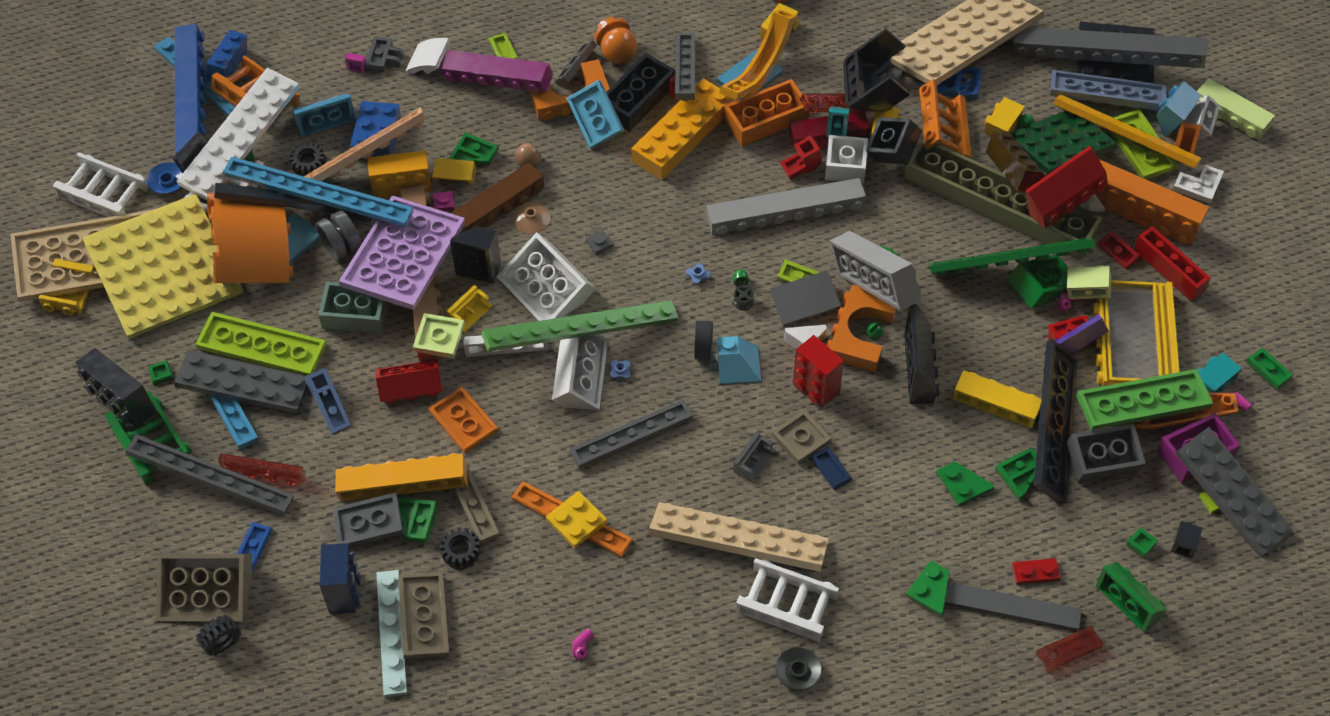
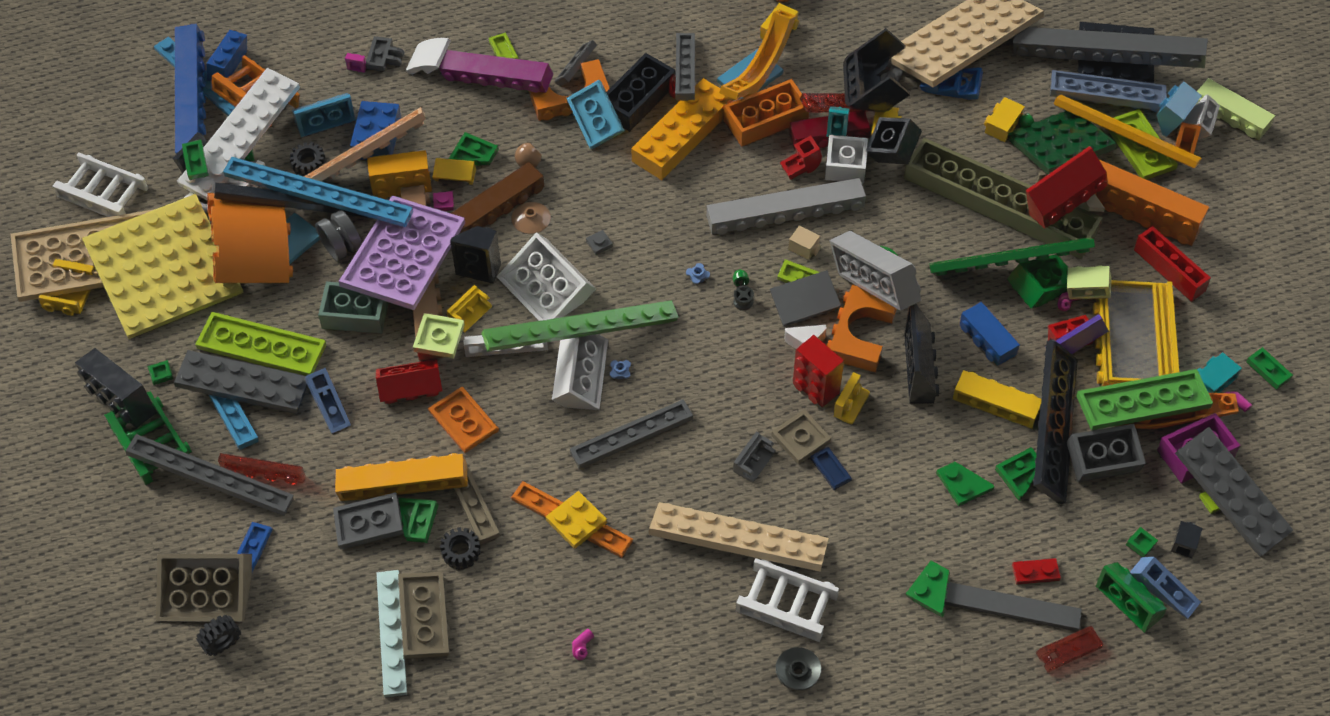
blue dish [147,162,182,194] -> none
dark blue brick [319,543,361,614] -> none
orange tile [593,17,638,65] -> none
black tyre [694,321,713,360] -> none
medium azure slope [717,336,761,384] -> none
green hinge [867,323,883,340] -> none
orange fence [919,79,972,158] -> none
dark brown slope [986,131,1045,192] -> none
red slope [1097,230,1142,270] -> none
white plate [1173,165,1224,204] -> none
none -> green plate [182,140,209,180]
none -> tan brick [788,226,821,260]
none -> yellow bracket [833,372,870,425]
none -> blue brick [960,302,1020,366]
none -> medium blue slope [1131,557,1201,619]

